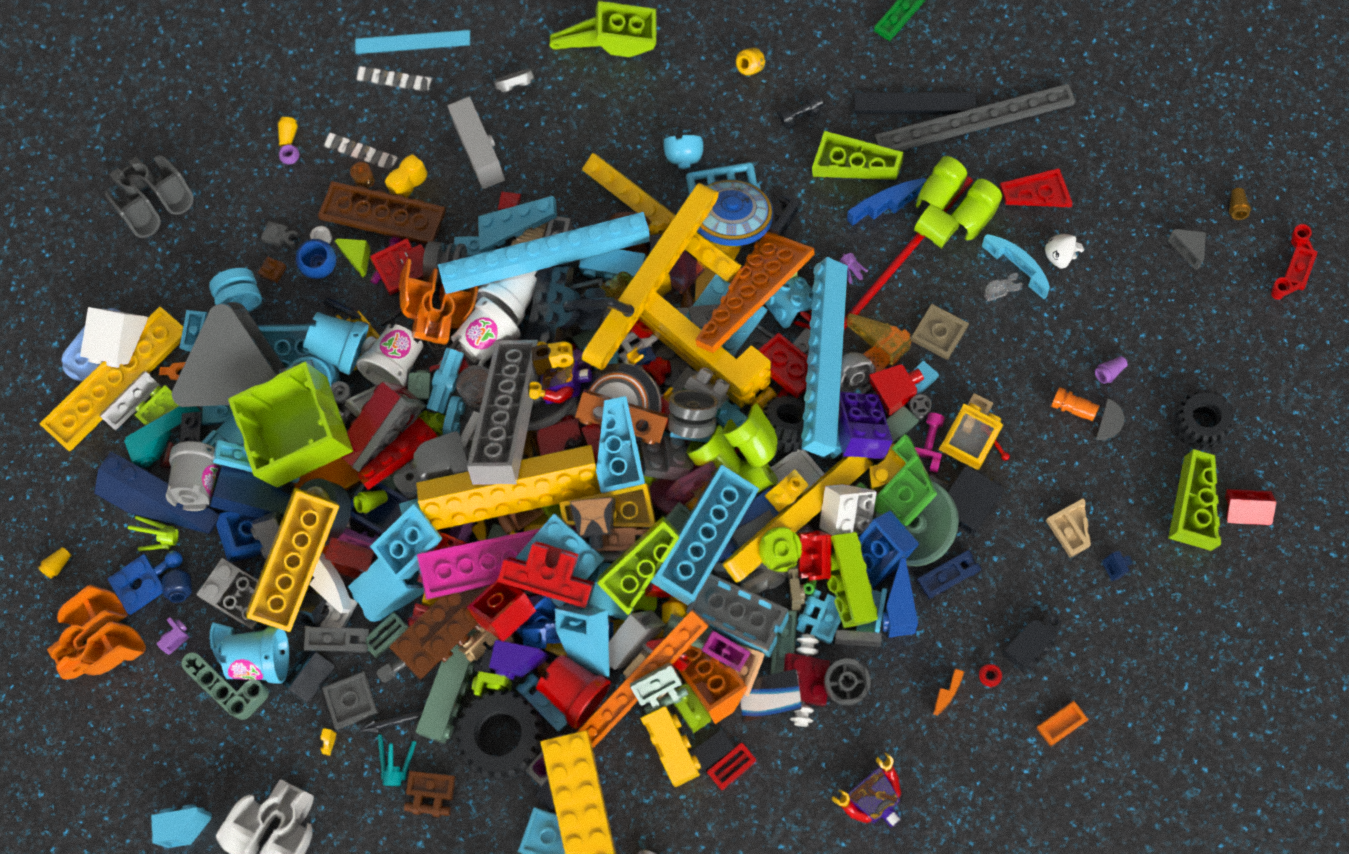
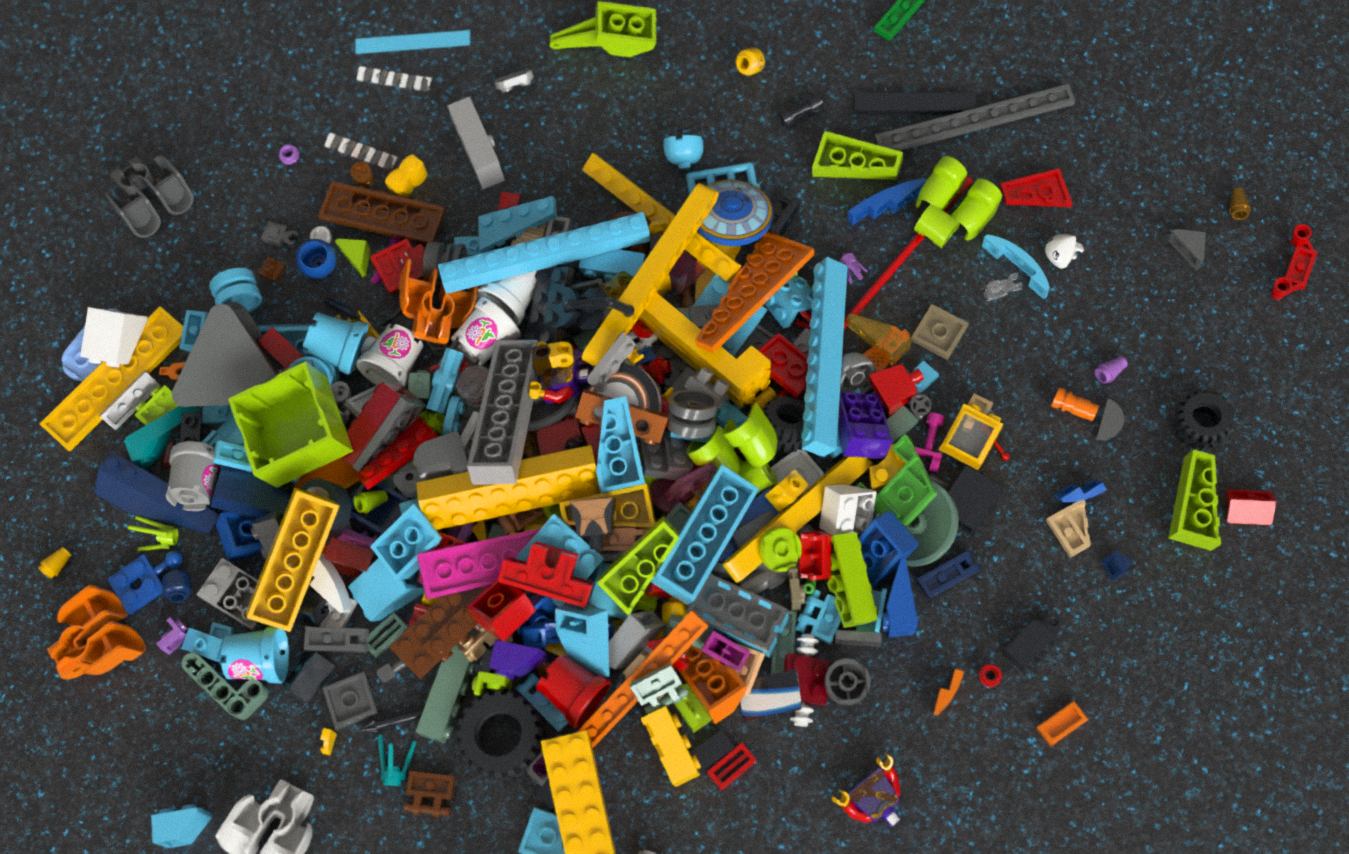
yellow cone [278,117,298,147] -> none
none -> medium azure plate [181,628,224,662]
none -> red tile [258,327,304,370]
none -> light grey plate [587,332,636,392]
none -> blue slope [1054,479,1107,502]

